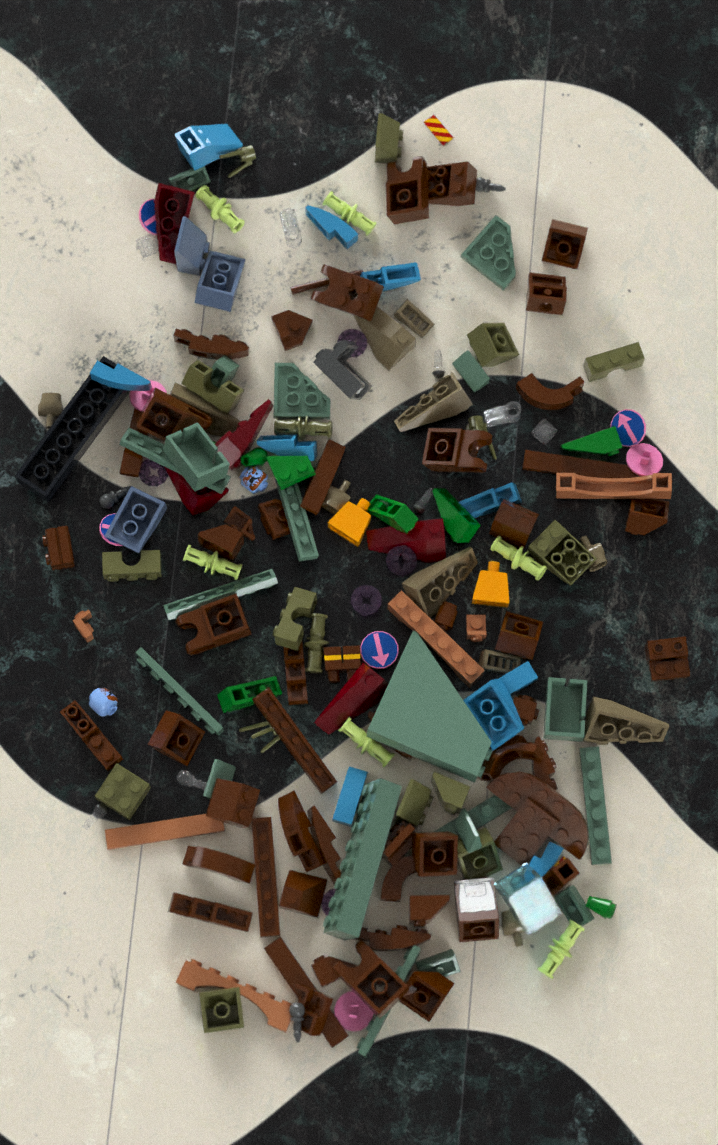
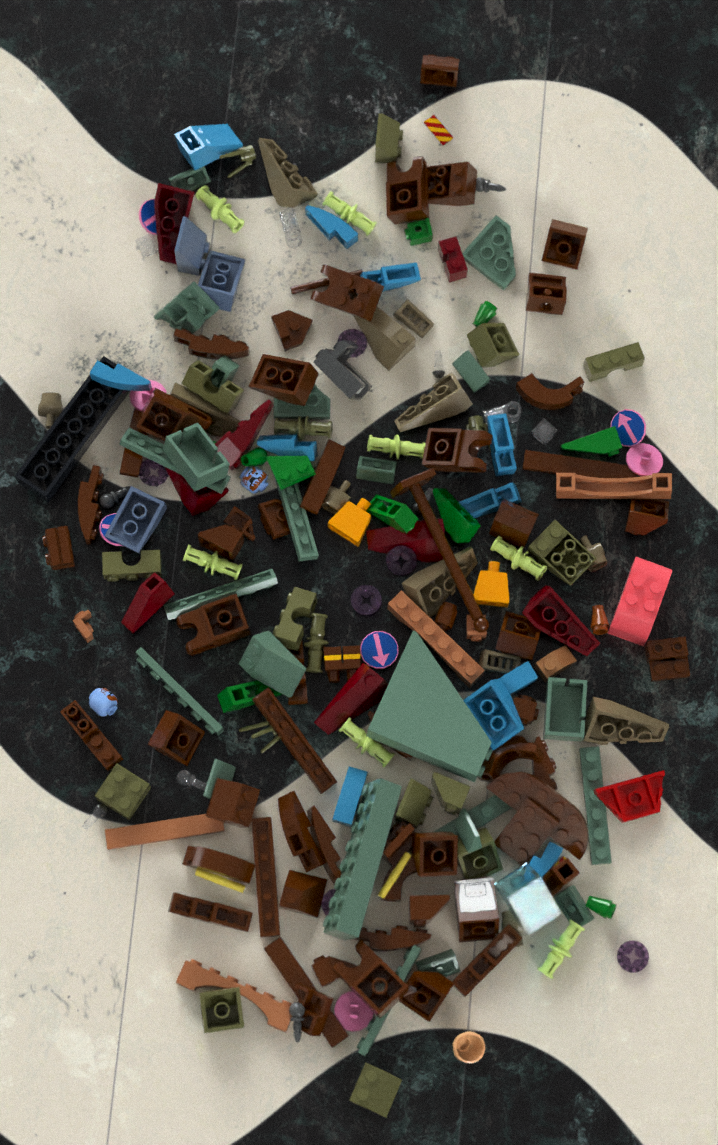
none -> reddish brown slope [78,465,104,545]
none -> dark red slope [121,572,175,633]
none -> sand green slope [154,281,220,334]
none -> light yellow piece [195,869,246,893]
none -> sand green slope [239,631,306,698]
none -> reddish brown slope [249,354,319,406]
none -> dark tan wedge [258,138,318,208]
none -> olive slope [349,1063,402,1118]
none -> sand green slope [356,456,397,484]
none -> yellowish green piece [367,435,426,460]
none -> light yellow piece [378,851,412,899]
none -> reddish brown piece [390,468,489,632]
none -> green brick [404,218,433,246]
none -> reddish brown slope [420,54,459,87]
none -> dark red brick [438,236,468,283]
none -> reddish brown slope [452,924,523,997]
none -> light nougat piece [453,1031,485,1063]
none -> green cone [472,301,497,327]
none -> dark azure slope [487,413,517,476]
none -> dark red wedge [522,585,600,656]
none -> medium nougat slope [534,645,577,683]
none -> dark orange cone [591,605,610,635]
none -> red wing [593,770,665,823]
none -> coral brick [608,557,672,647]
none -> clear purple gear [617,941,649,973]

